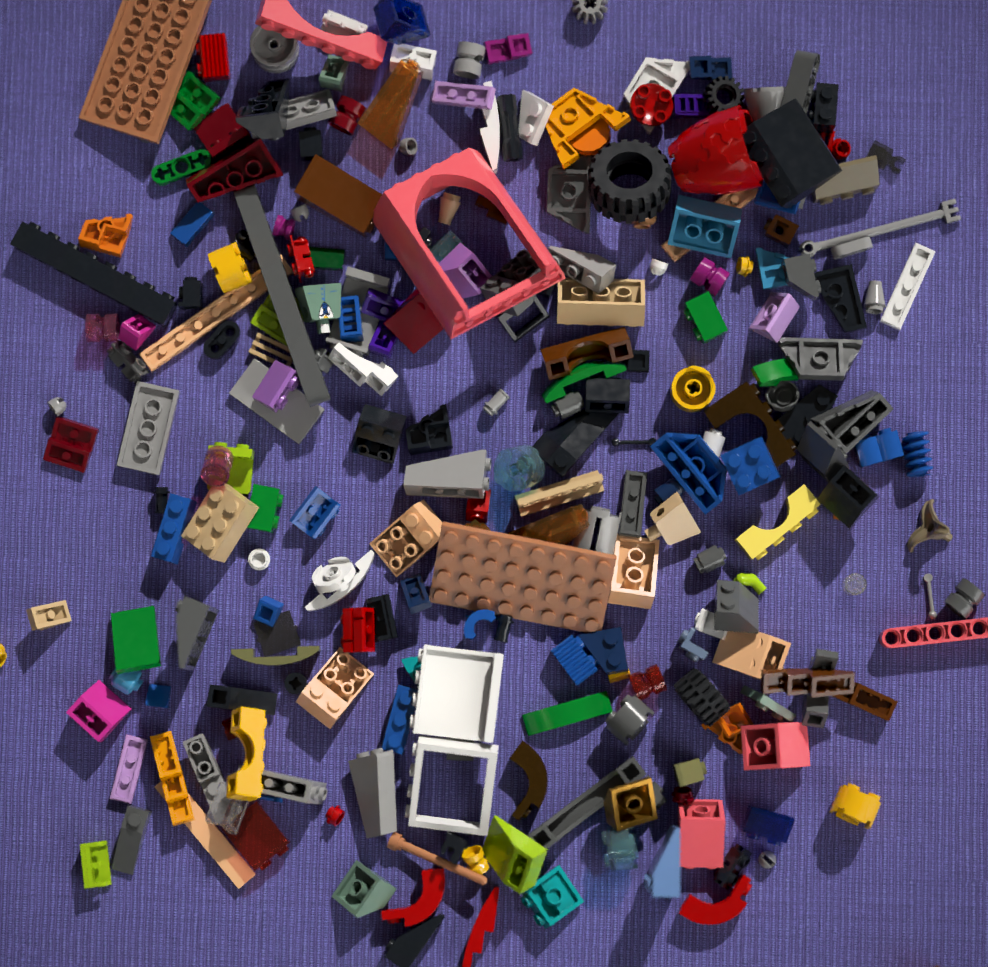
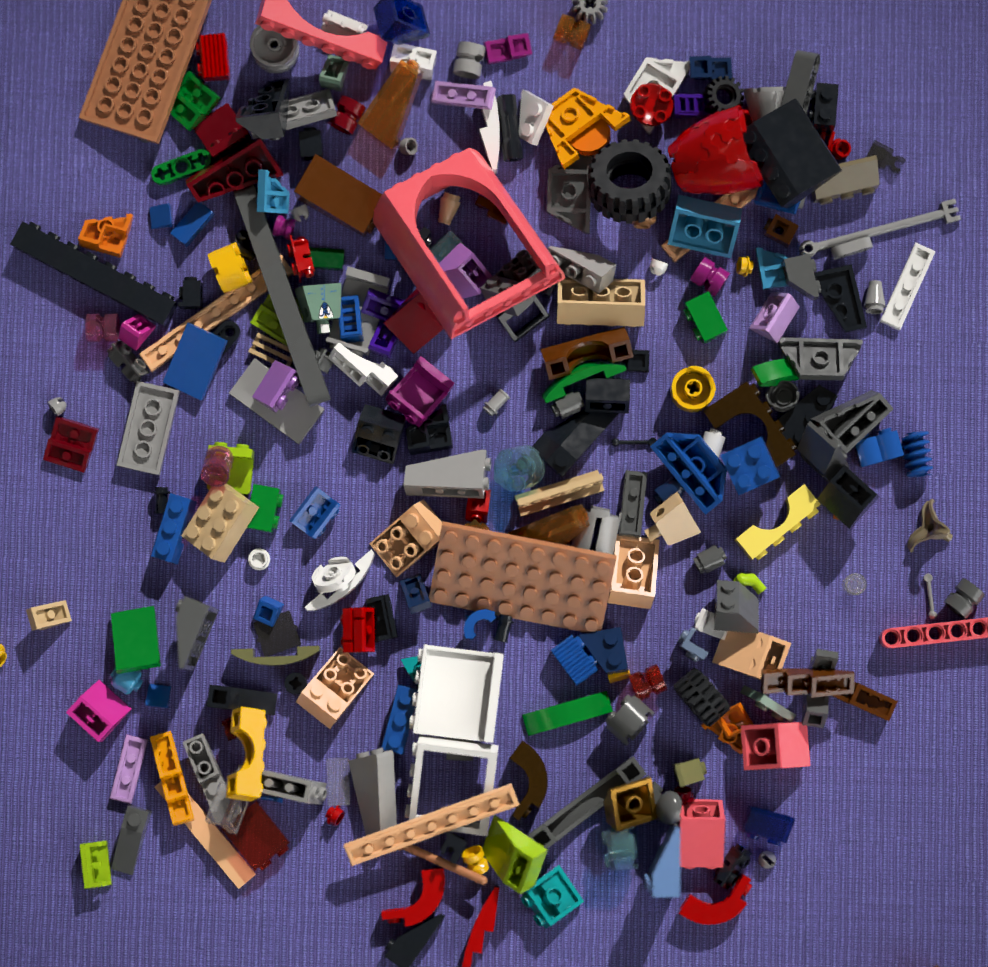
sand green slope [331,860,397,918] -> none
yellow brick [830,783,881,829] -> none
none -> blue slope [149,203,173,229]
none -> blue tile [163,323,228,401]
none -> dark azure wing [256,170,290,214]
none -> clear slope [326,758,350,806]
none -> light nougat tile [344,784,519,866]
none -> magenta panel [385,356,455,427]
none -> clear orange wheel [553,13,592,51]
none -> dark grey hair [656,791,682,826]

